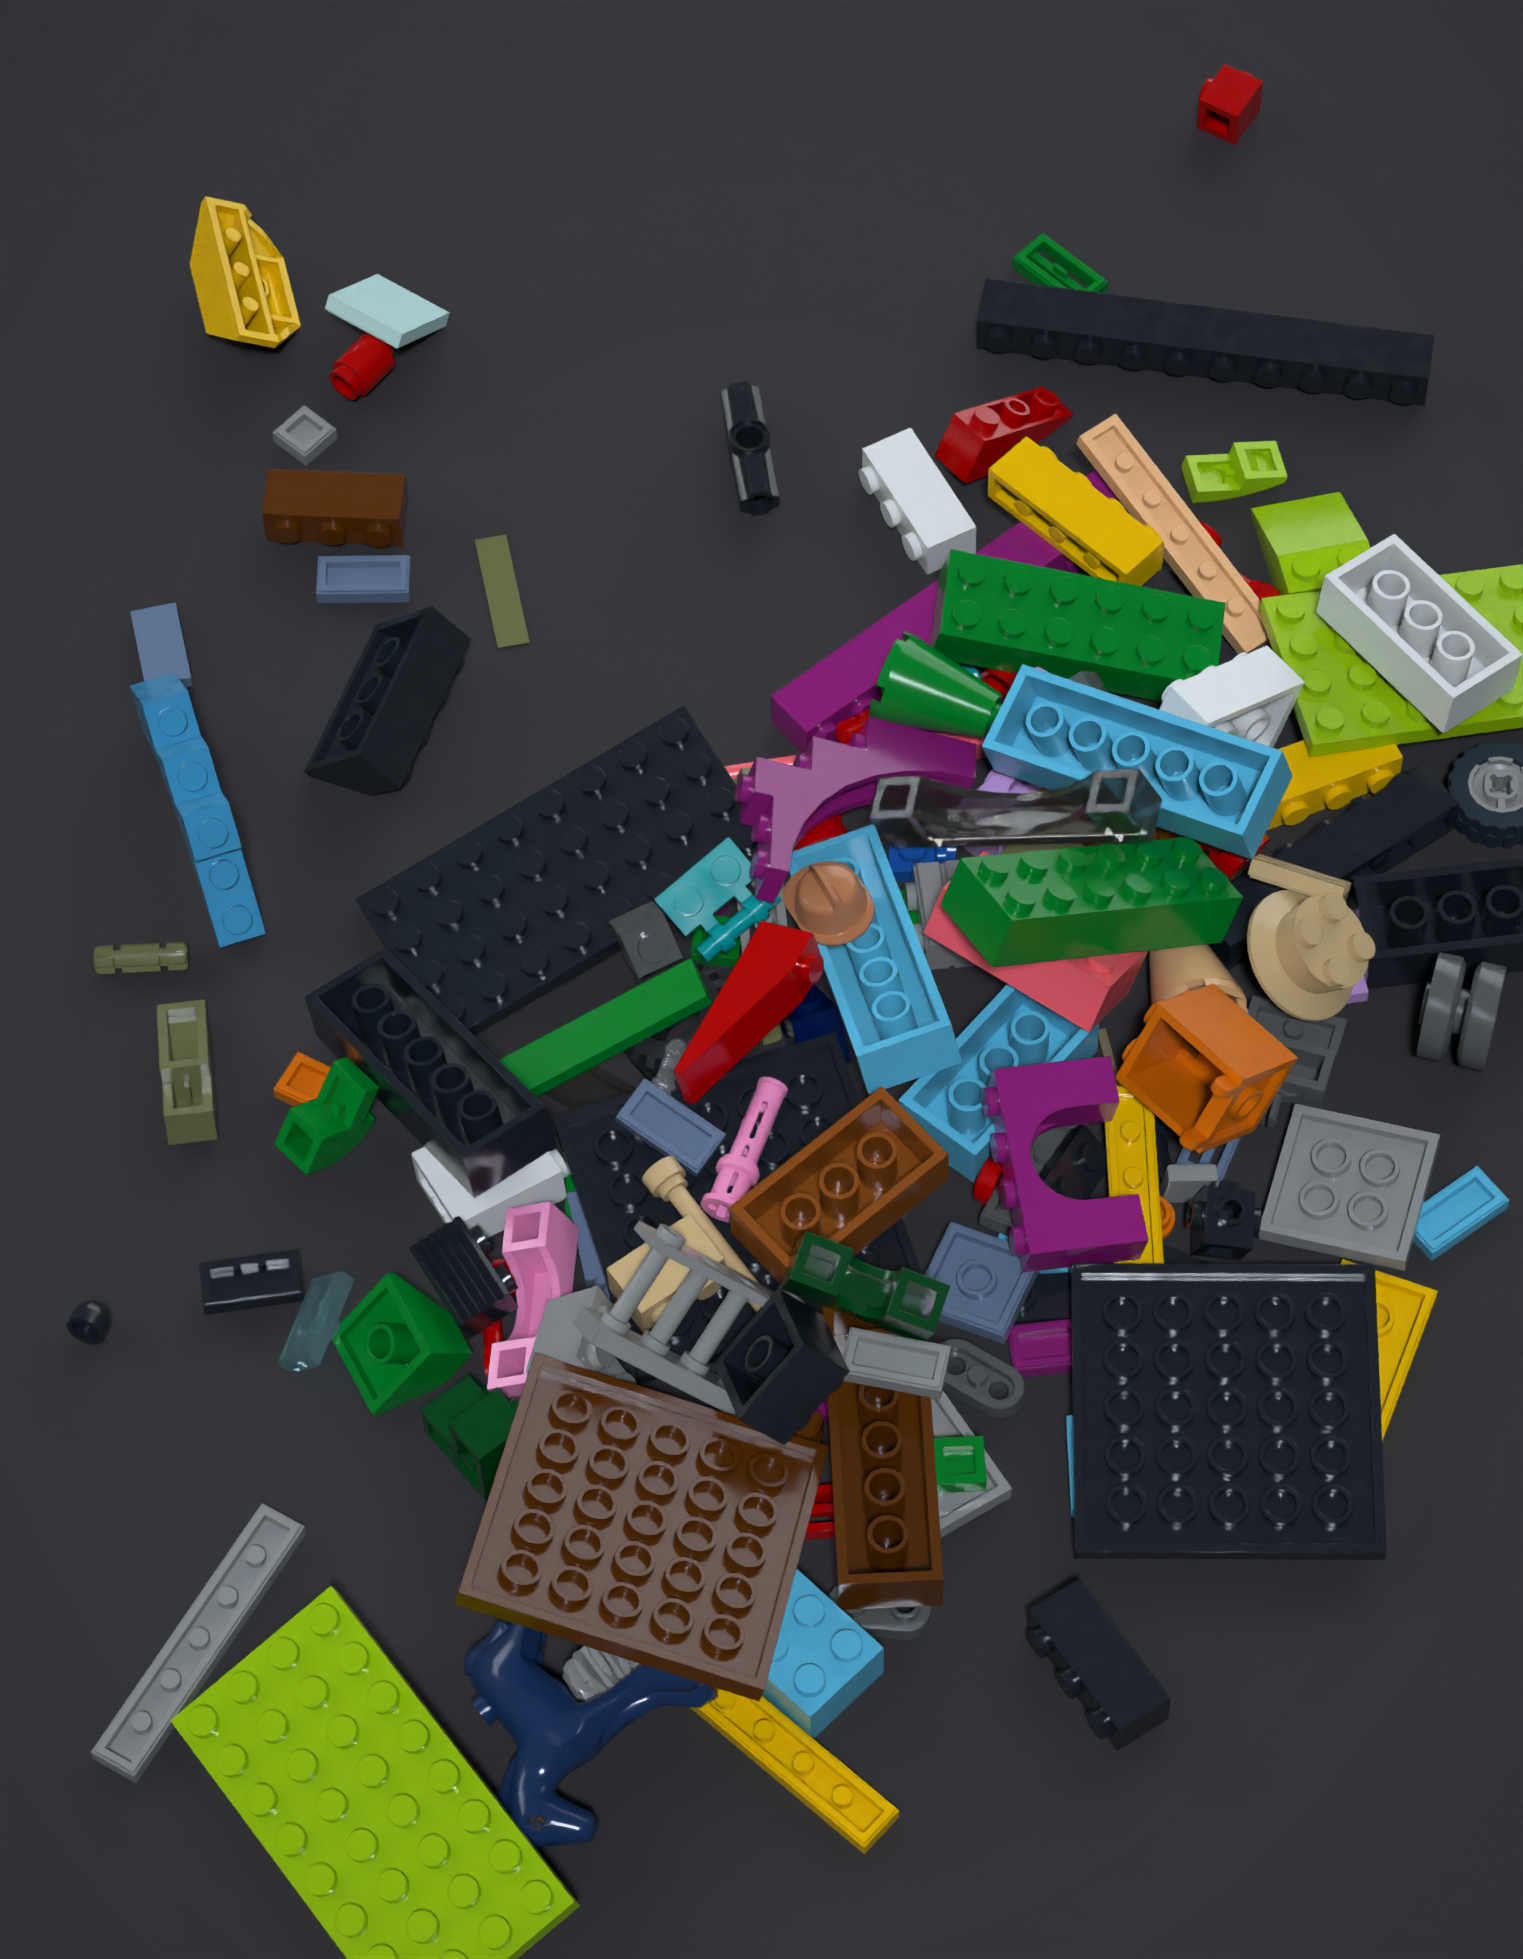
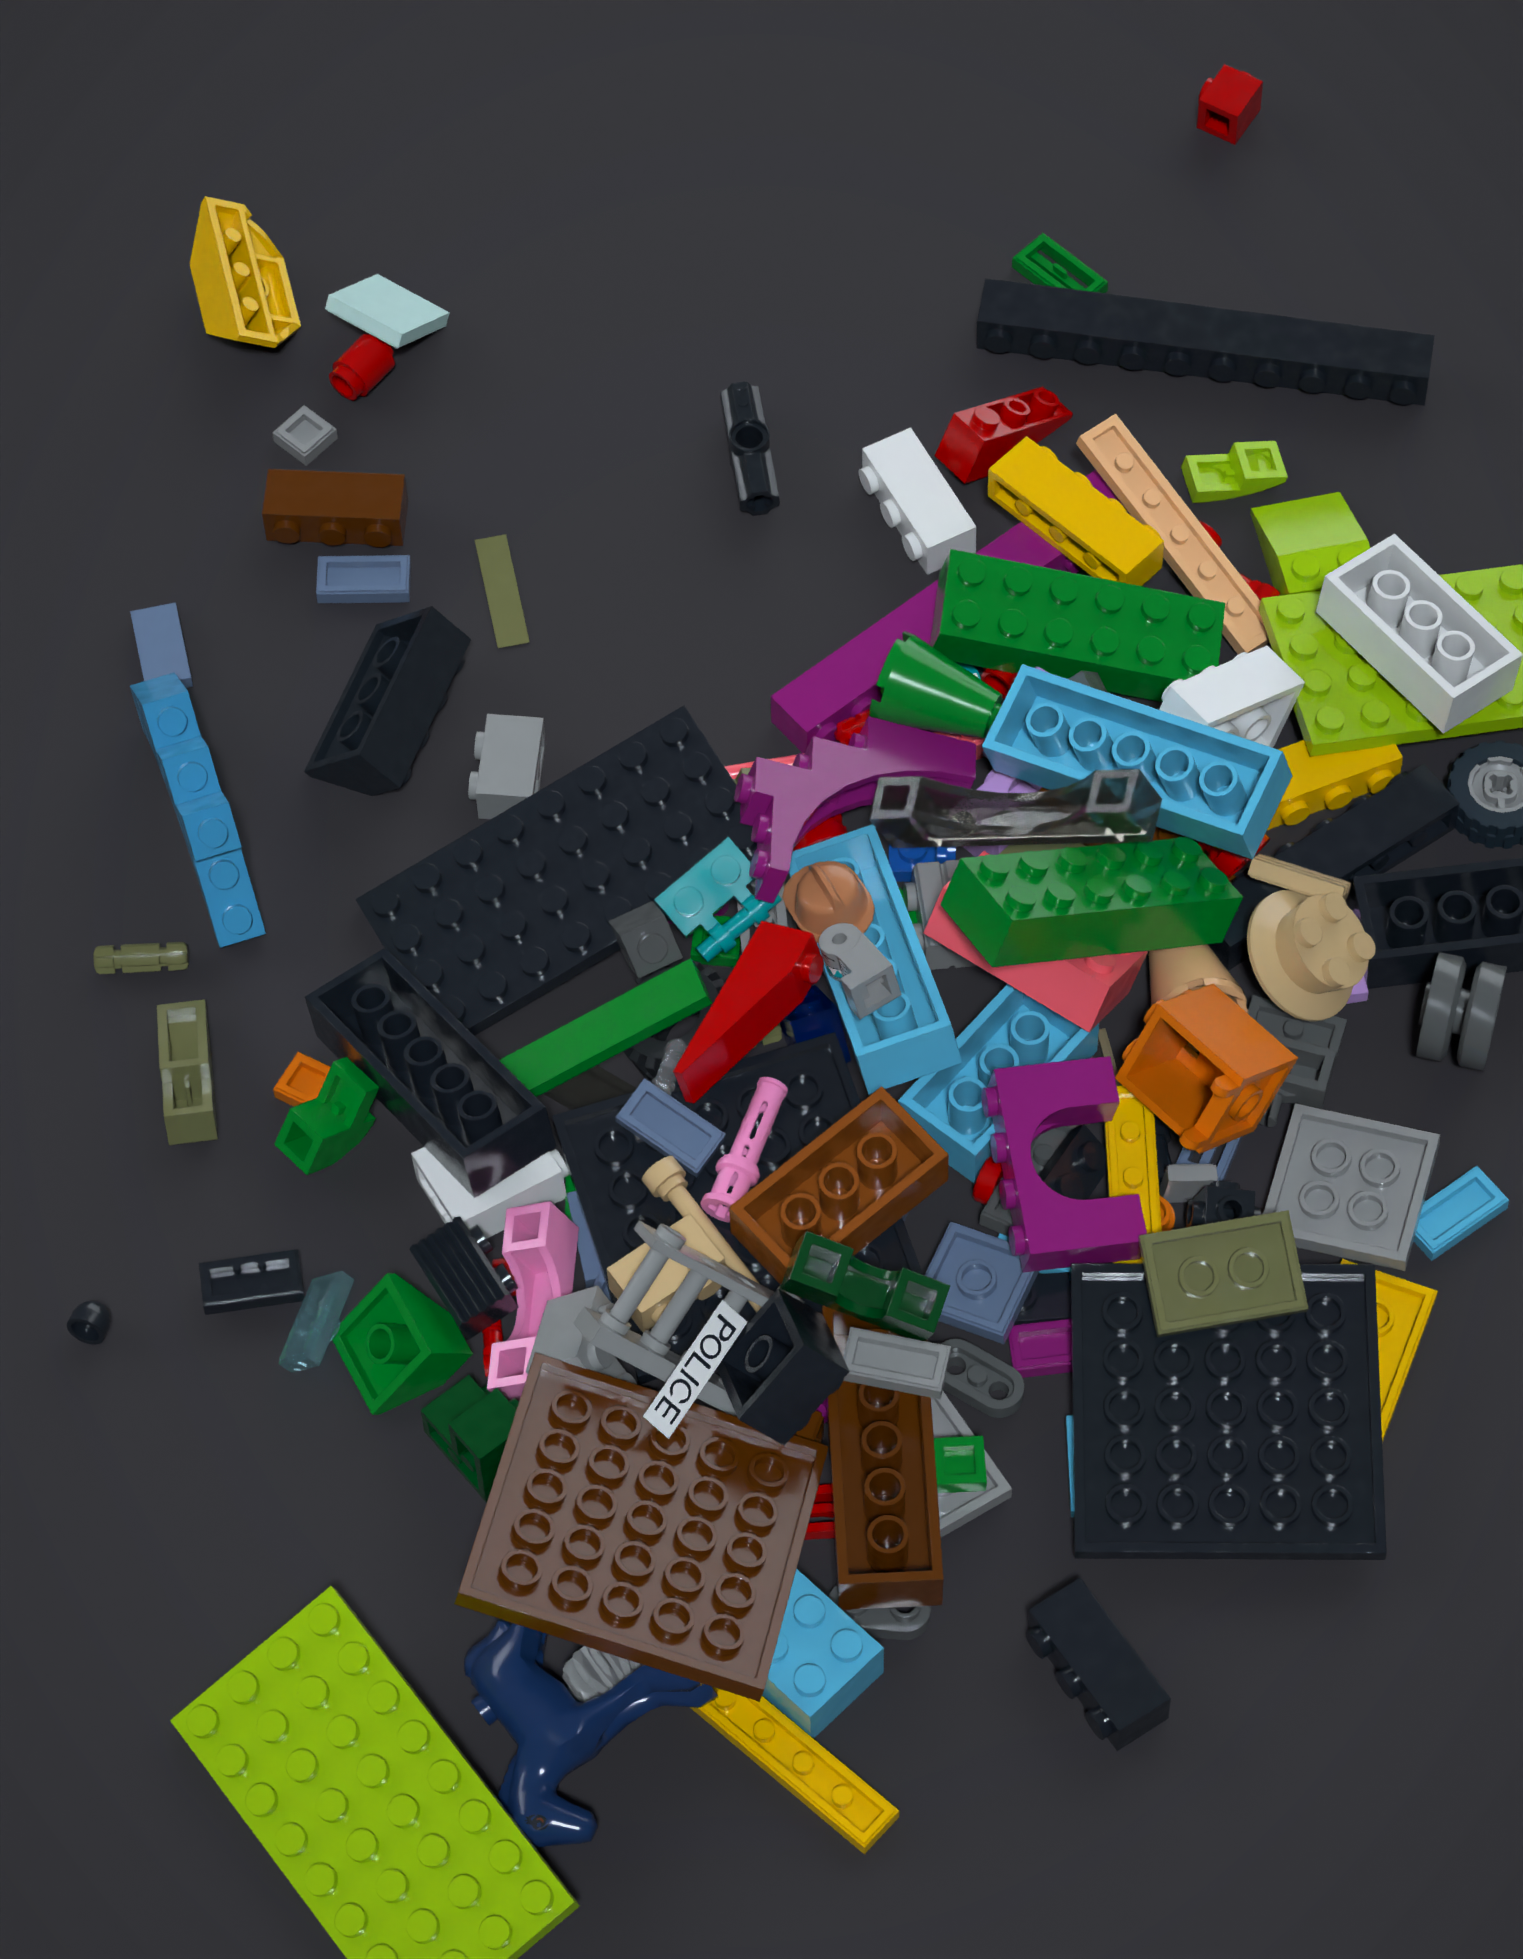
light grey tile [91,1503,306,1783] -> none
none -> light grey brick [468,714,546,819]
none -> white sticker [643,1300,747,1439]
none -> light grey leg [819,923,902,1019]
none -> olive tile [1138,1210,1309,1337]

